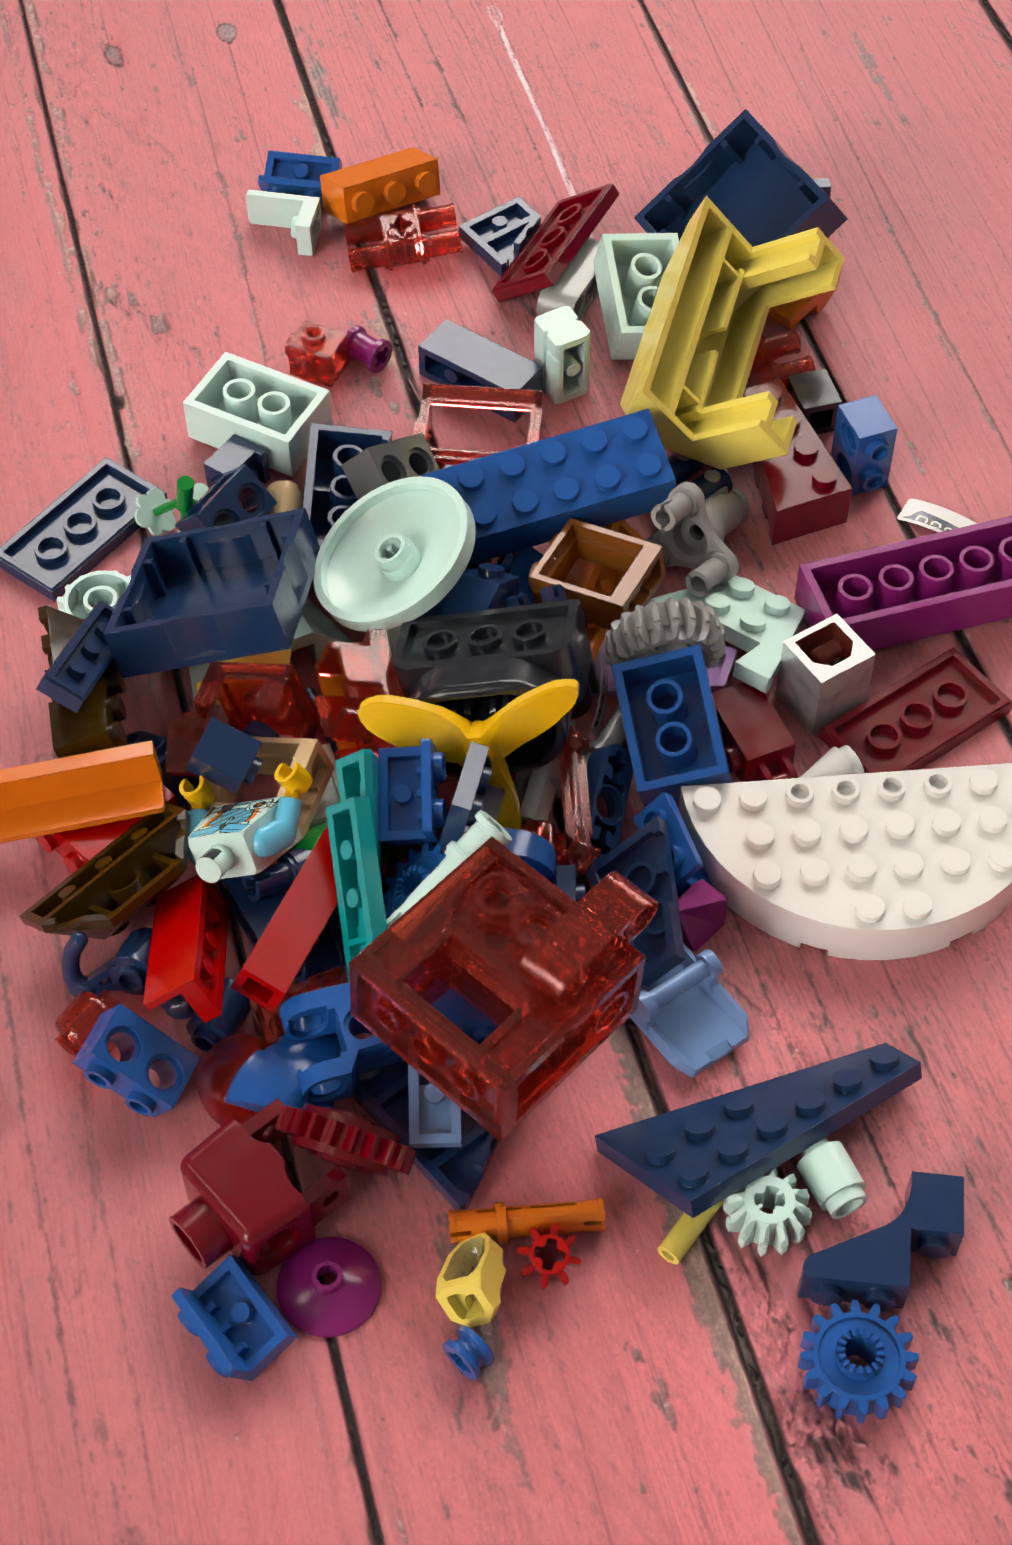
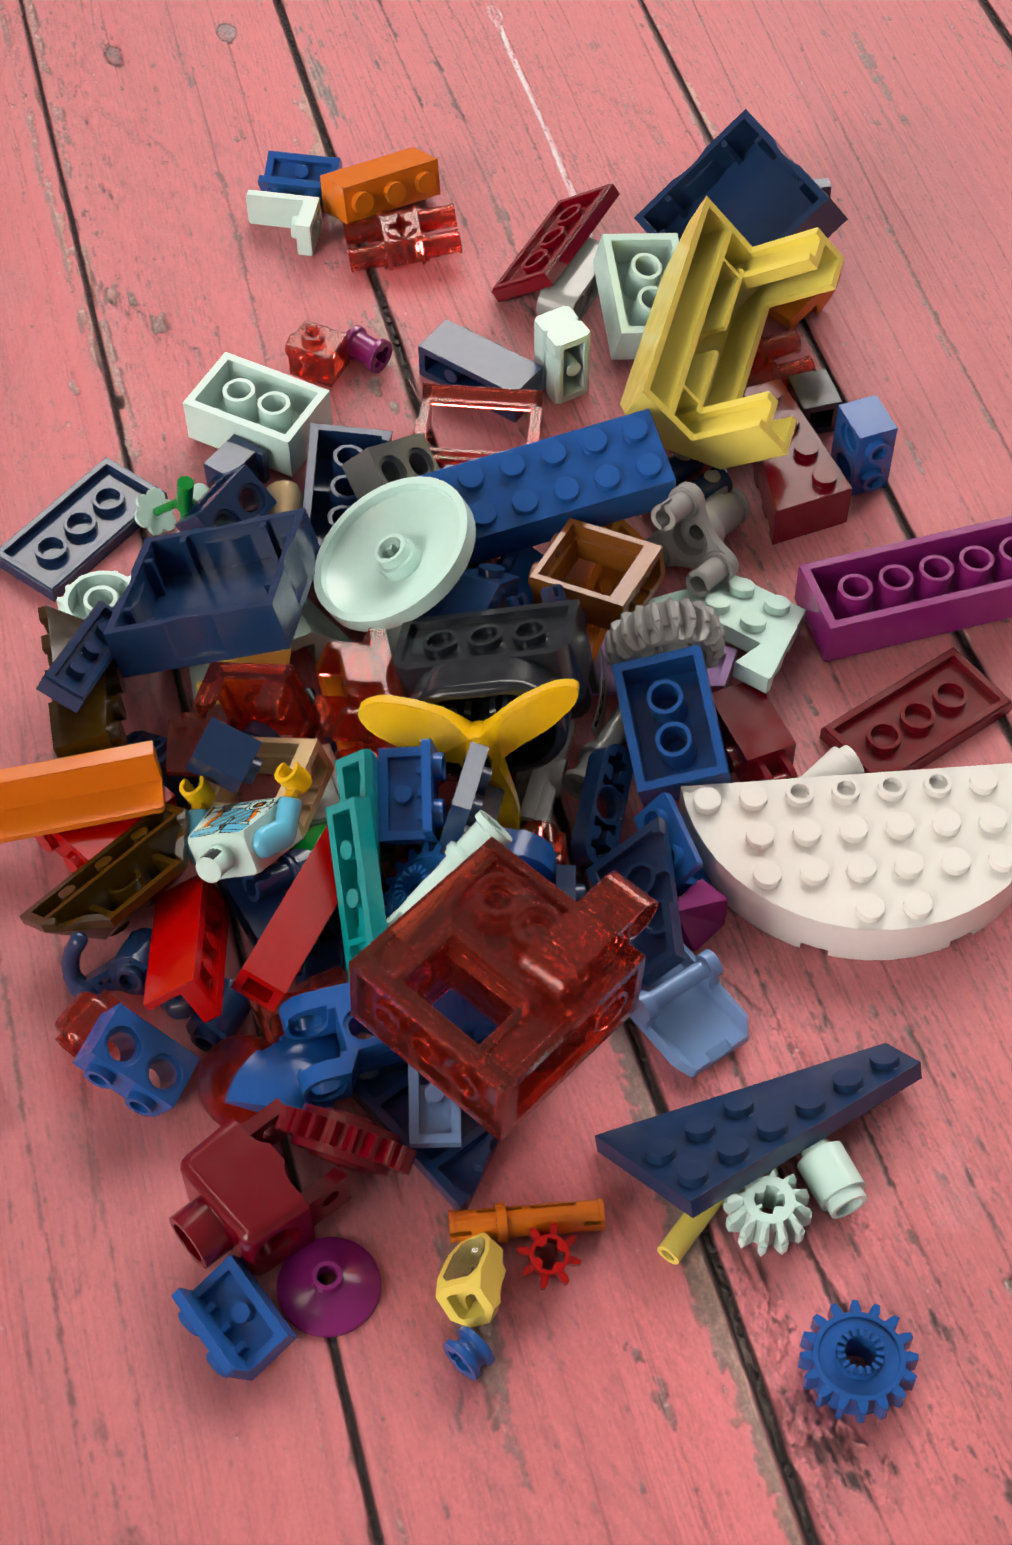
wing [459,196,541,276] -> none
clear red wheel [559,724,600,874] -> none
flat silver piece [775,614,876,736] -> none
dark blue arch [798,1171,964,1312] -> none
white sticker [897,499,977,533] -> none

